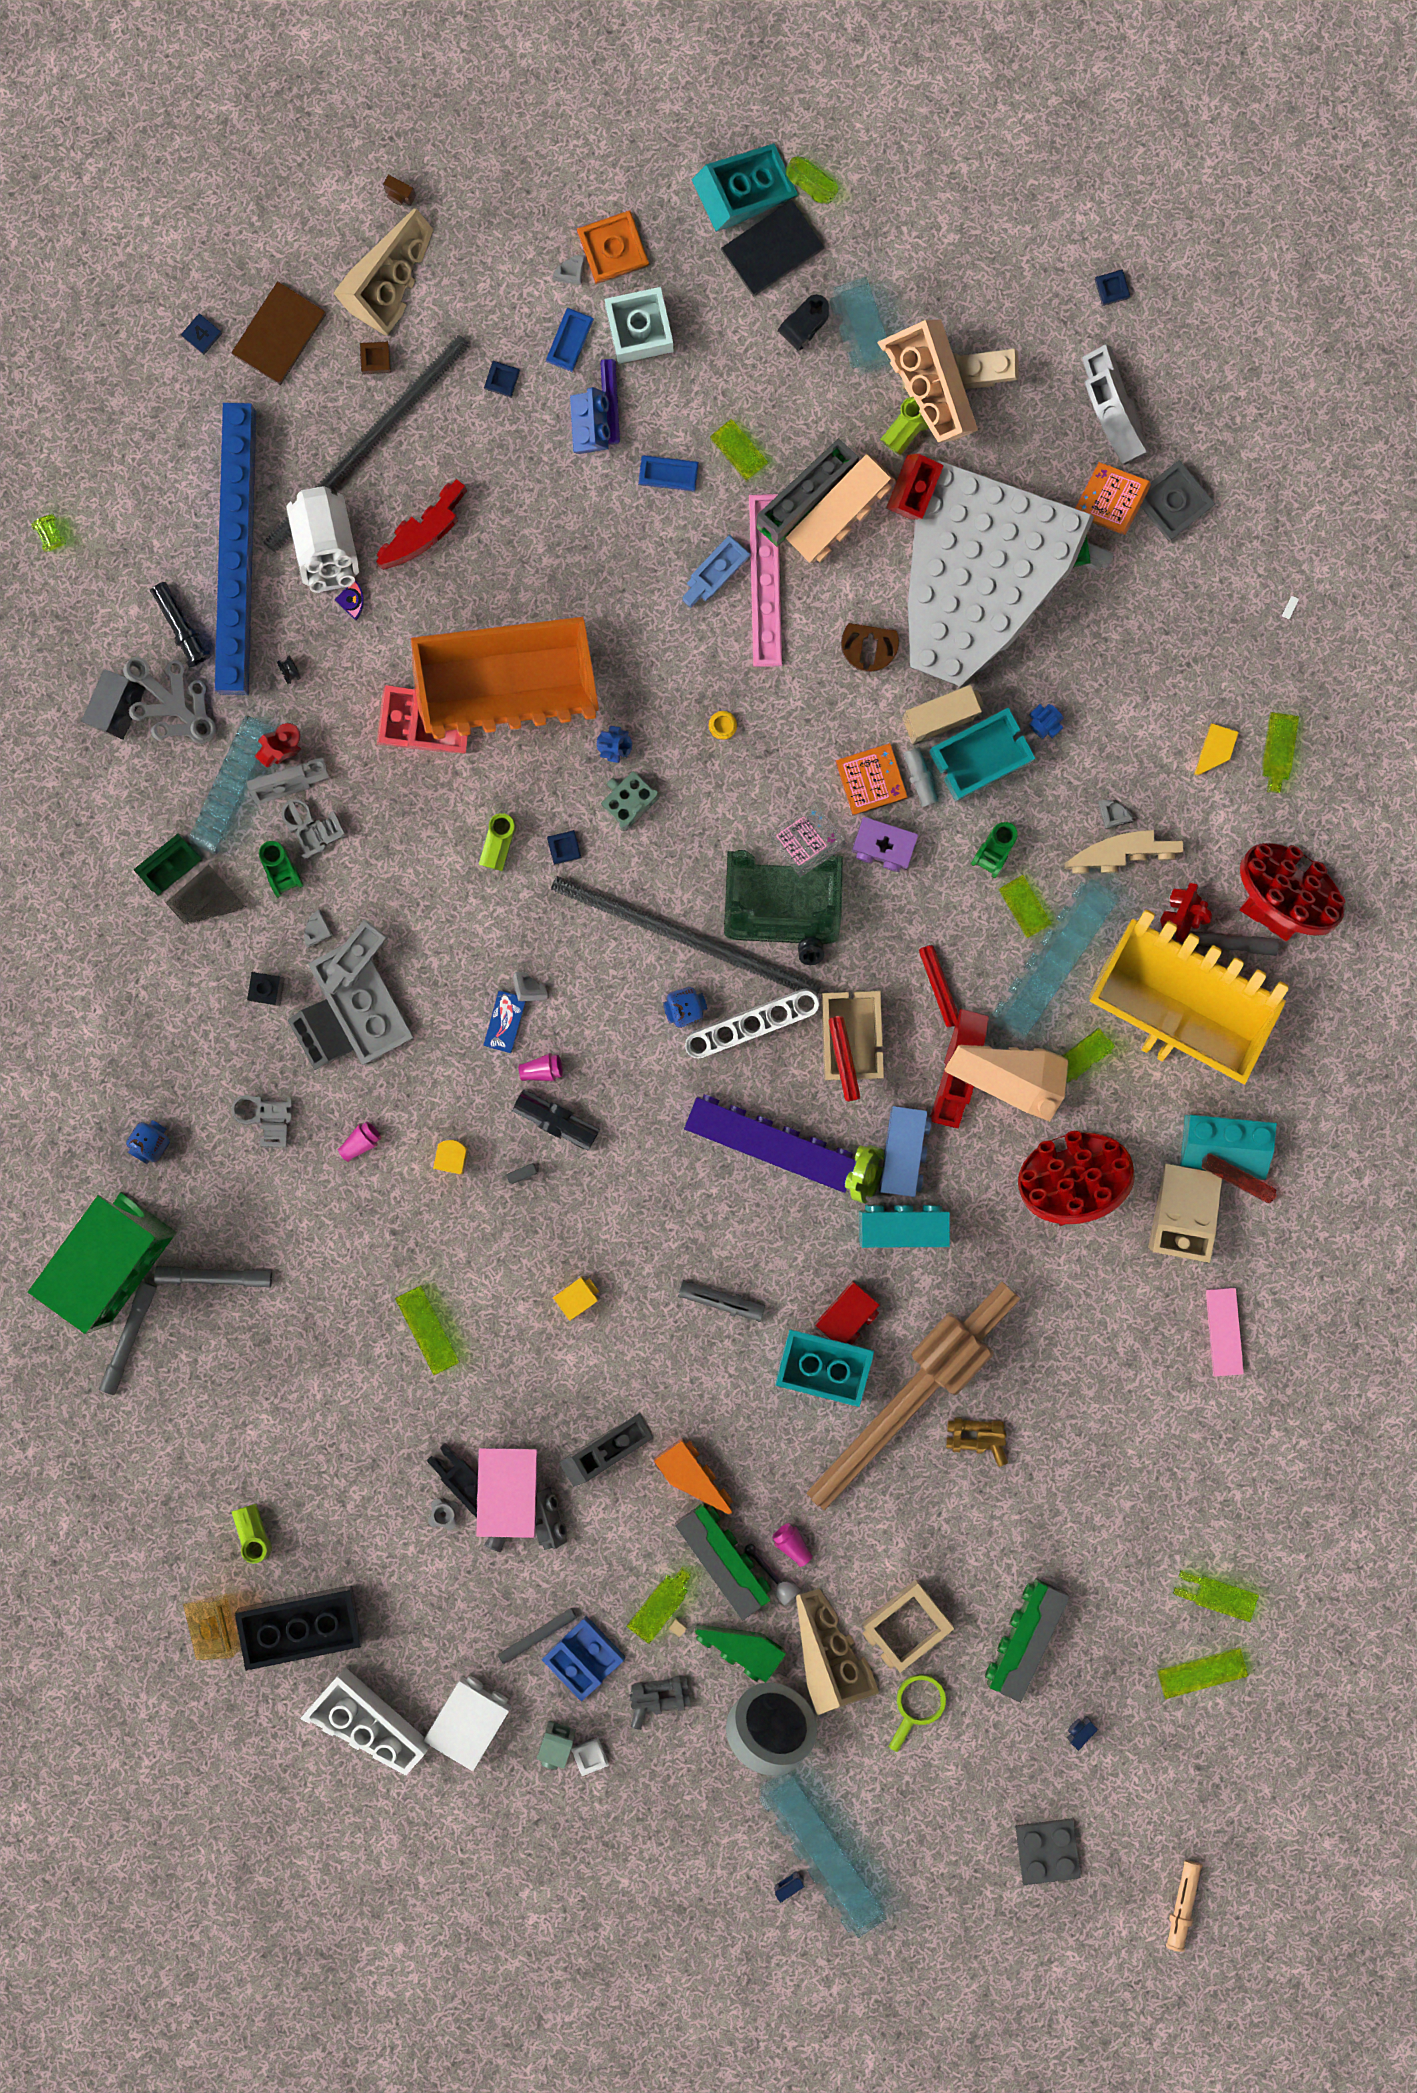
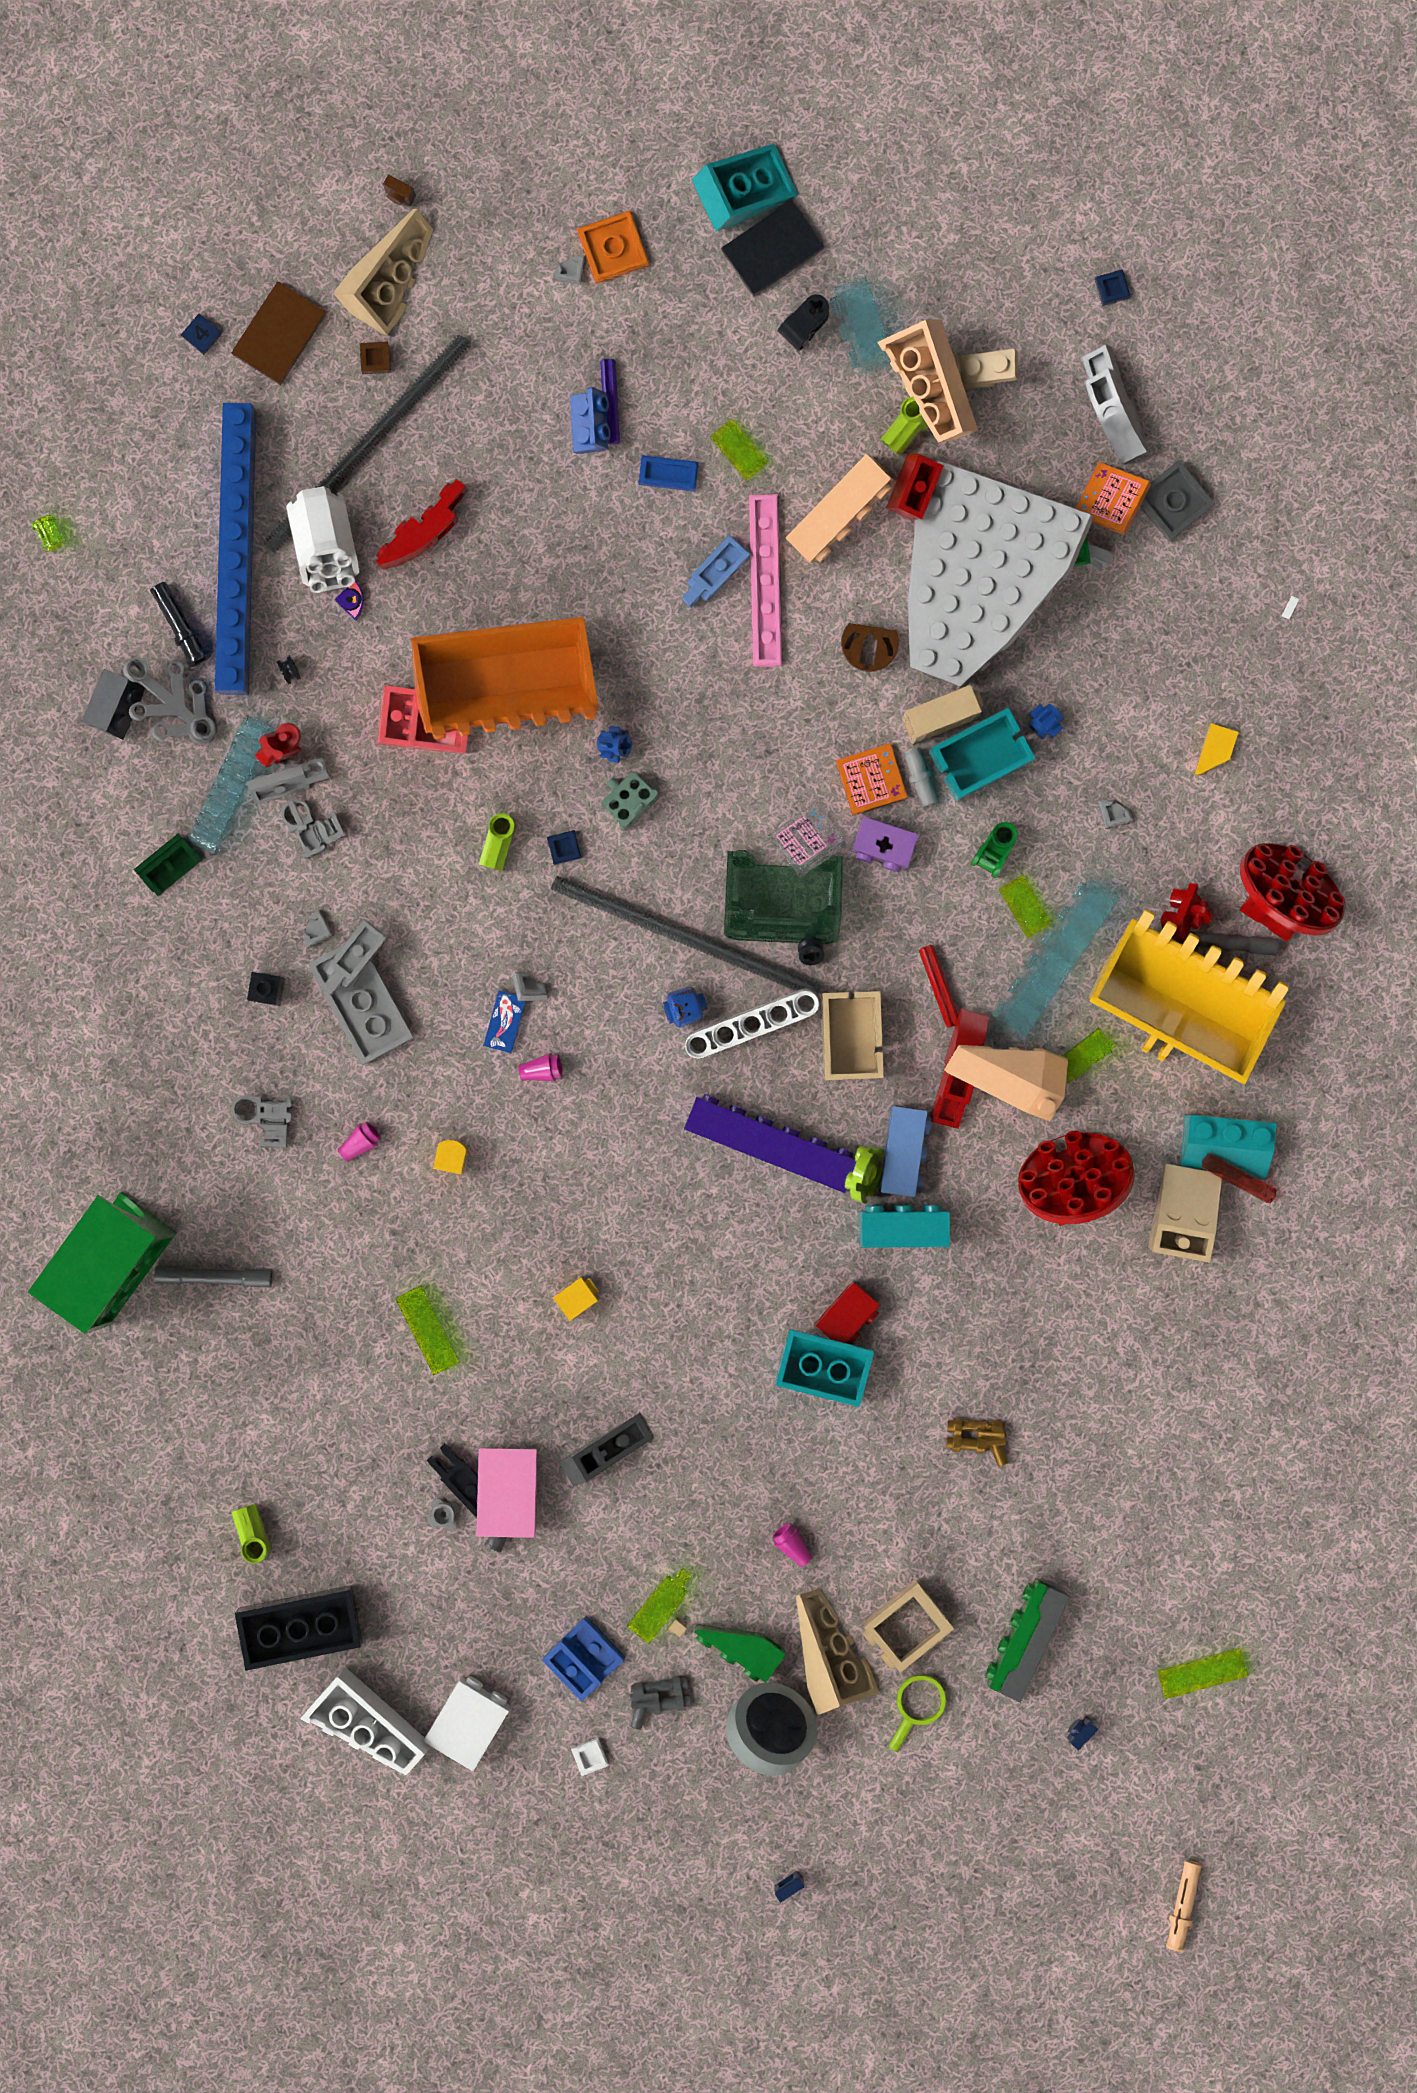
dark grey piece [99,1281,157,1395] -> none
blue head [126,1120,170,1164] -> none
clear smoke wing [166,865,247,925] -> none
clear yellow slope [183,1593,240,1660] -> none
green piece [259,841,304,898] -> none
dark grey brick [288,999,354,1071] -> none
dark blue tile [484,361,520,398] -> none
dark grey bar [498,1608,577,1664] -> none
dark grey tile [506,1163,538,1184] -> none
black piece [512,1089,600,1151] -> none
dark grey hinge [536,1487,567,1550] -> none
sand green slope [536,1721,576,1770] -> none
blue tile [546,308,594,373] -> none
light aqua brick [604,287,674,364] -> none
orange slope [654,1438,734,1514] -> none
piece [675,1502,772,1621] -> none
dark grey pin [678,1280,766,1323] -> none
yellow plate [708,711,737,740] -> none
hinge [744,1544,801,1606] -> none
dark grey piece [756,438,859,547] -> none
clear light blue brick [759,1771,887,1938] -> none
clear neon green plate [786,156,839,204] -> none
medium nougat axle [806,1281,1021,1510] -> none
red axle [828,1016,860,1102] -> none
dark grey plate [1015,1818,1081,1886] -> none
tan slope [1065,830,1183,874] -> none
clear neon green hinge [1173,1570,1259,1622] -> none
bright pink tile [1206,1287,1244,1377] -> none
clear neon green hinge [1261,712,1299,794] -> none

